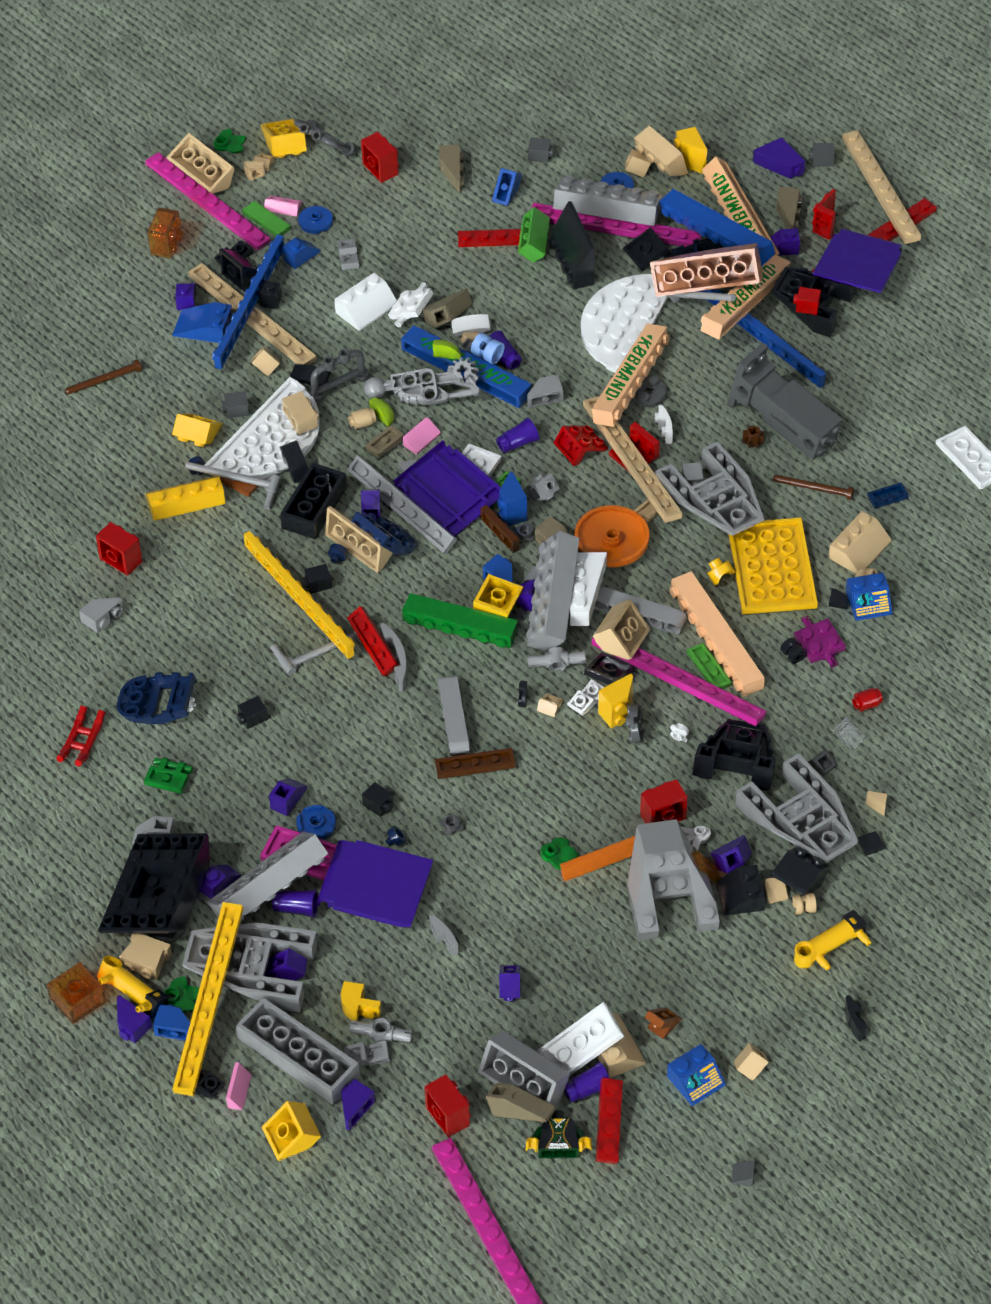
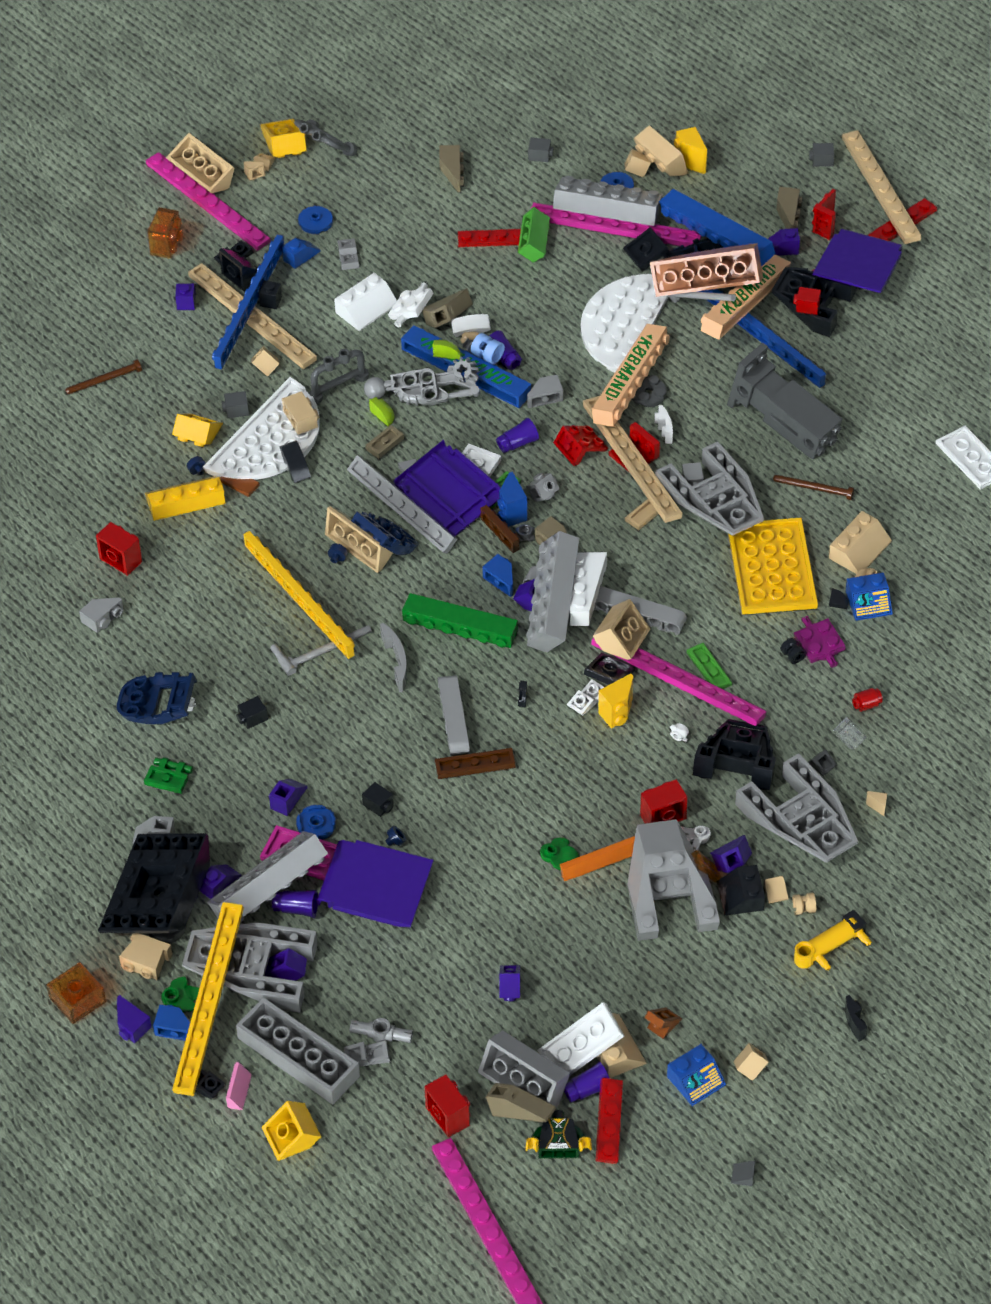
red piece [56,706,106,767] -> none
yellow piece [97,956,170,1019] -> none
blue slope [173,302,233,343] -> none
light grey bar [185,462,281,510] -> none
green plate [213,129,246,153] -> none
bright green tile [242,201,291,237] -> none
bright pink slope [264,195,303,216] -> none
black brick [280,462,347,539] -> none
black slope [290,364,331,387] -> none
black brick [302,564,332,594] -> none
yellow brick [341,981,381,1021] -> none
dark purple slope [341,1079,375,1131] -> none
red plate [347,606,400,676] -> none
tan brick [348,408,376,430] -> none
red brick [361,132,399,183] -> none
dark purple slope [361,489,381,519] -> none
bright pink slope [403,417,441,454] -> none
light grey slope [429,915,458,956] -> none
flat silver plate [440,815,463,835] -> none
yellow slope [473,574,523,617] -> none
blue slope [492,168,522,206] -> none
light grey pin [528,647,586,672] -> none
slope [537,693,564,717] -> none
black slope [549,201,595,290] -> none
orange dish [574,505,649,567] -> none
dark grey plate [626,704,644,743] -> none
light nougat brick [670,571,765,697] -> none
light nougat brick [702,156,780,256] -> none
yellow piece [707,557,736,585] -> none
reddish brown gear [742,426,764,448] -> none
dark purple slope [753,137,805,179] -> none
black slope [771,847,830,895] -> none
black tile [858,831,885,856] -> none
clear blue tile [867,482,909,509] -> none

